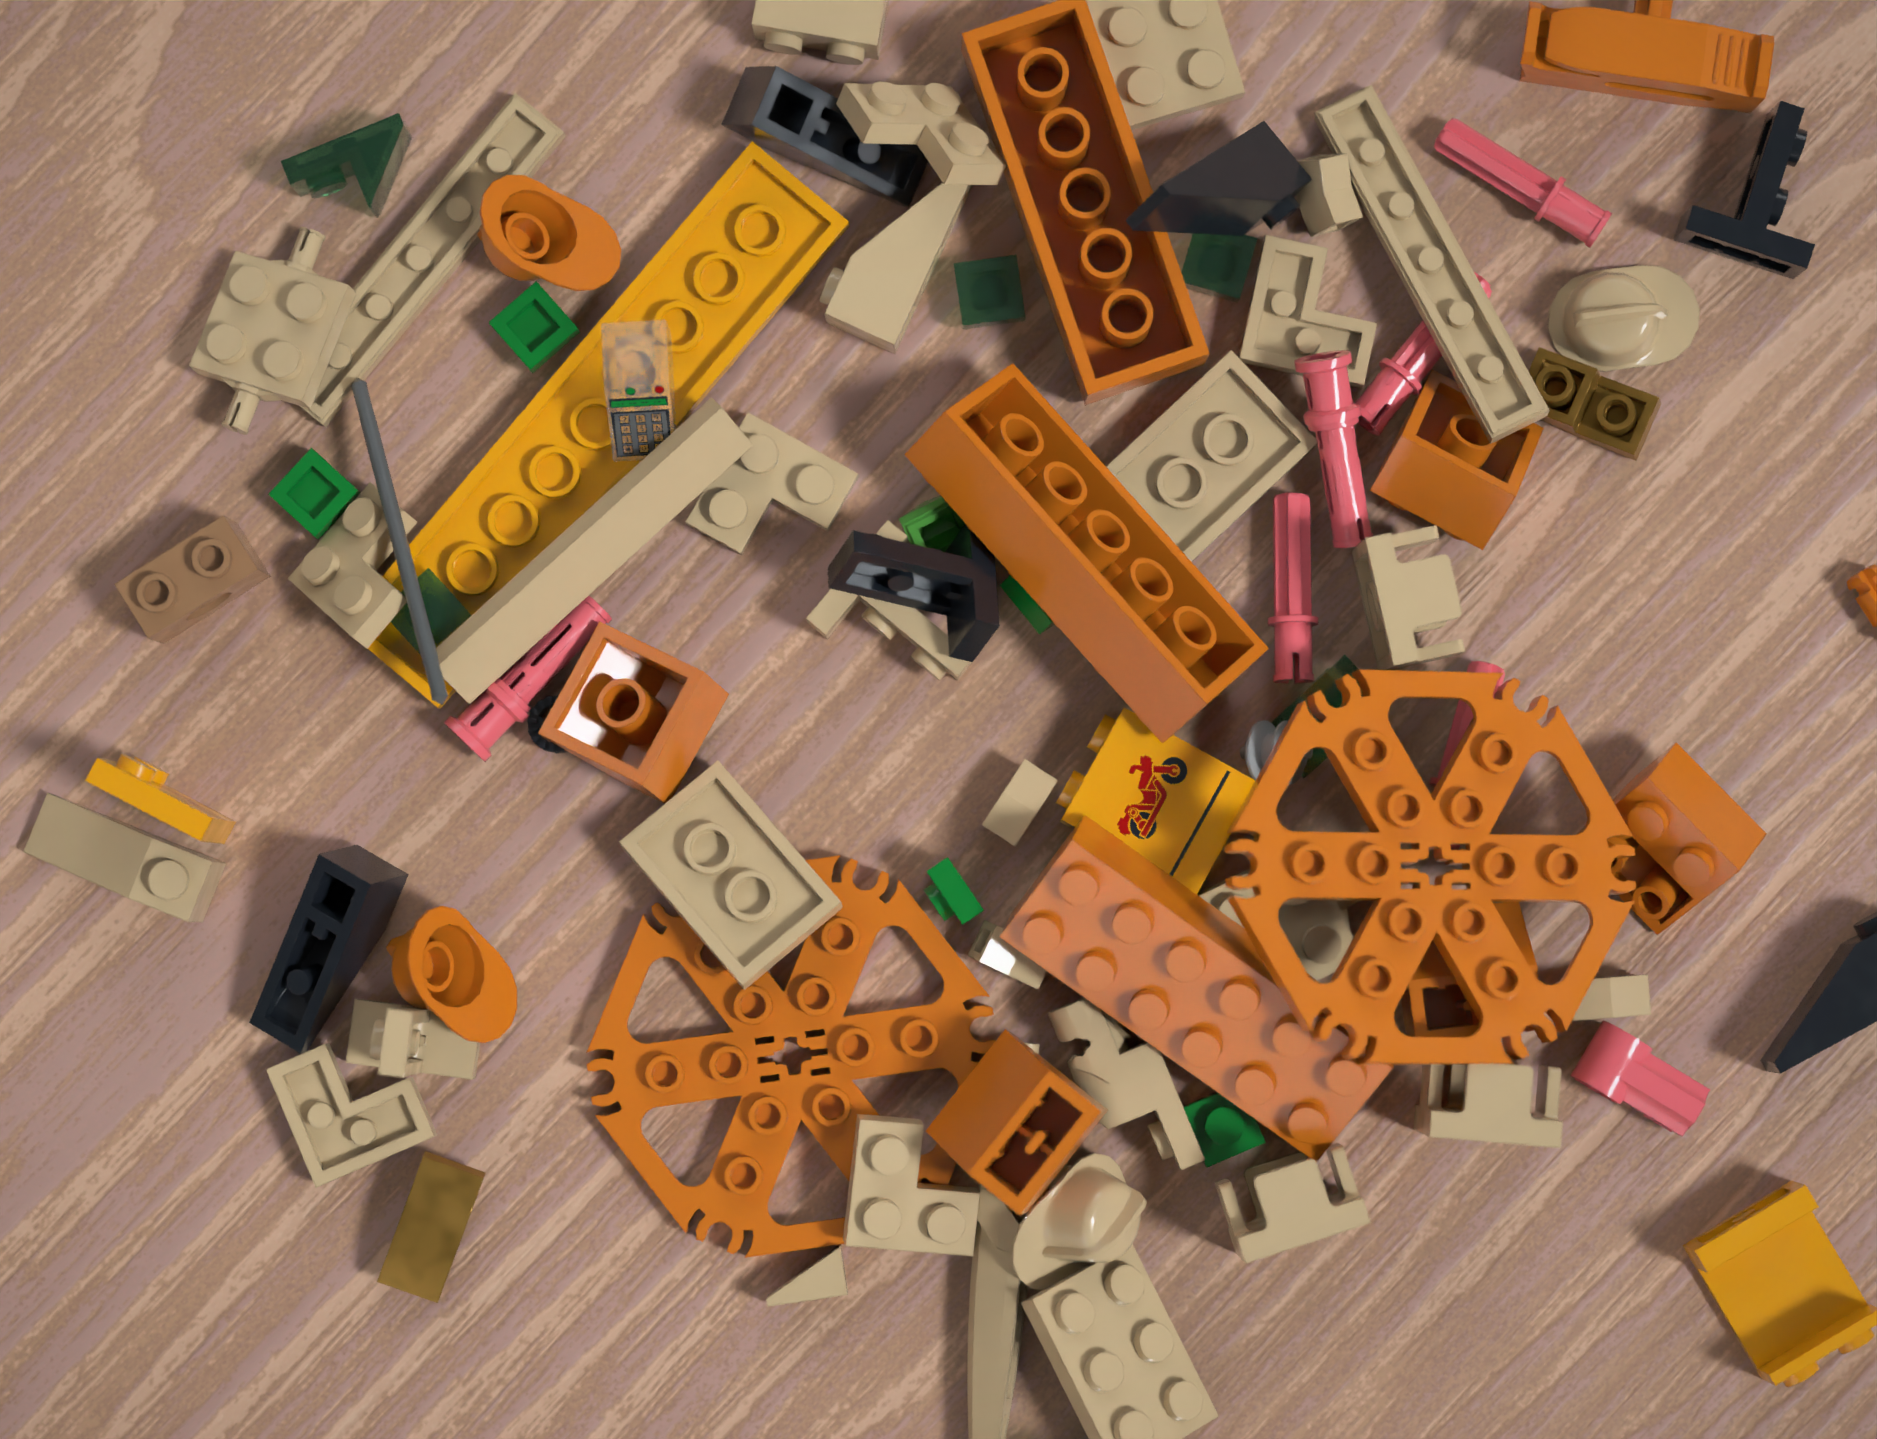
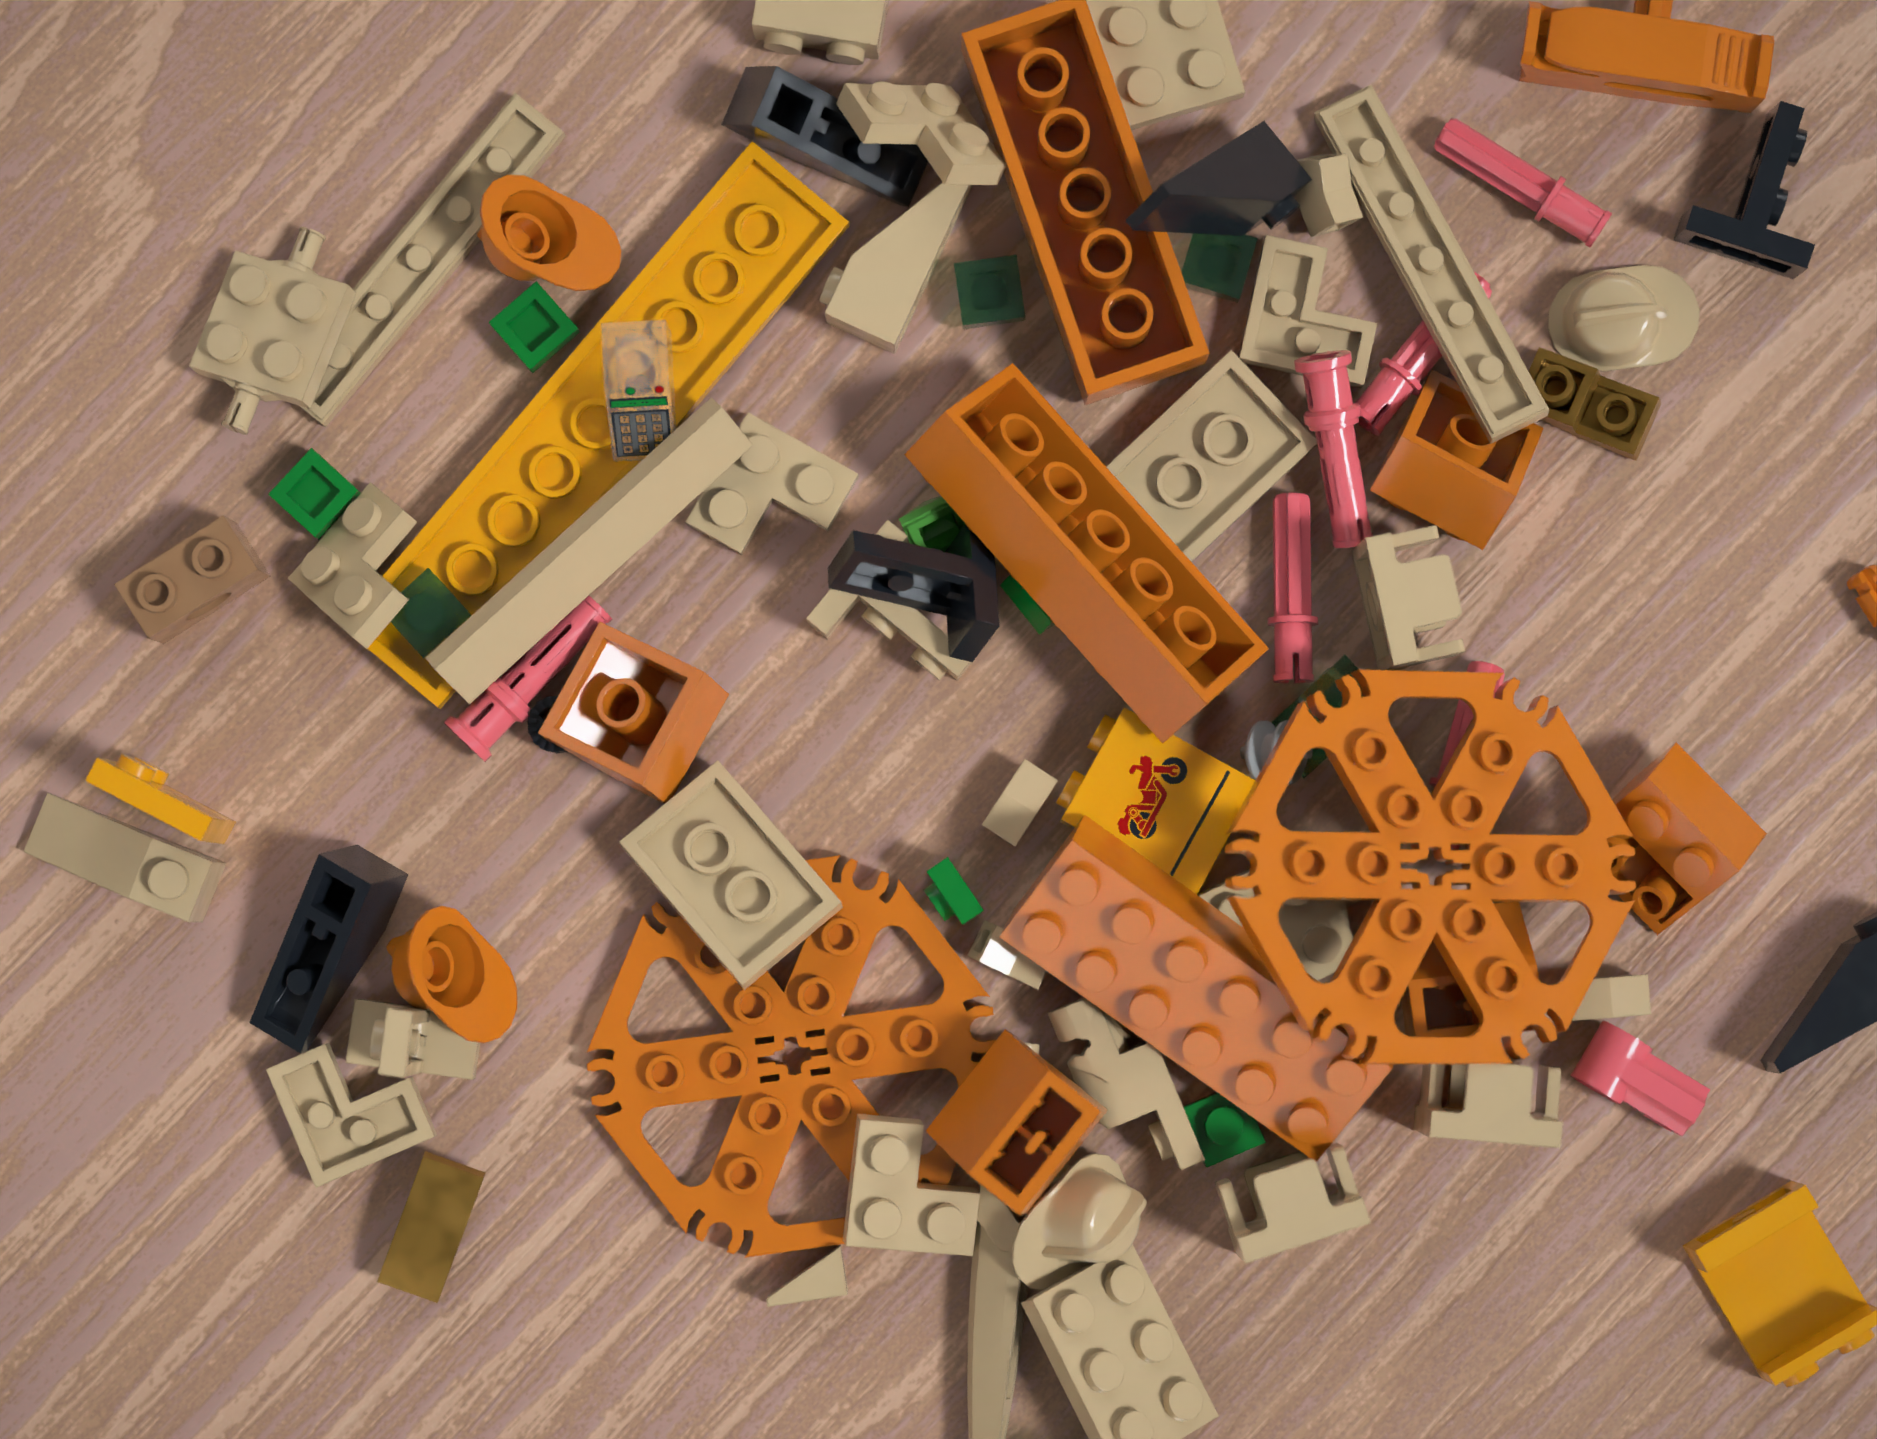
clear green slope [281,113,412,218] -> none
dark grey axle [351,378,448,705] -> none

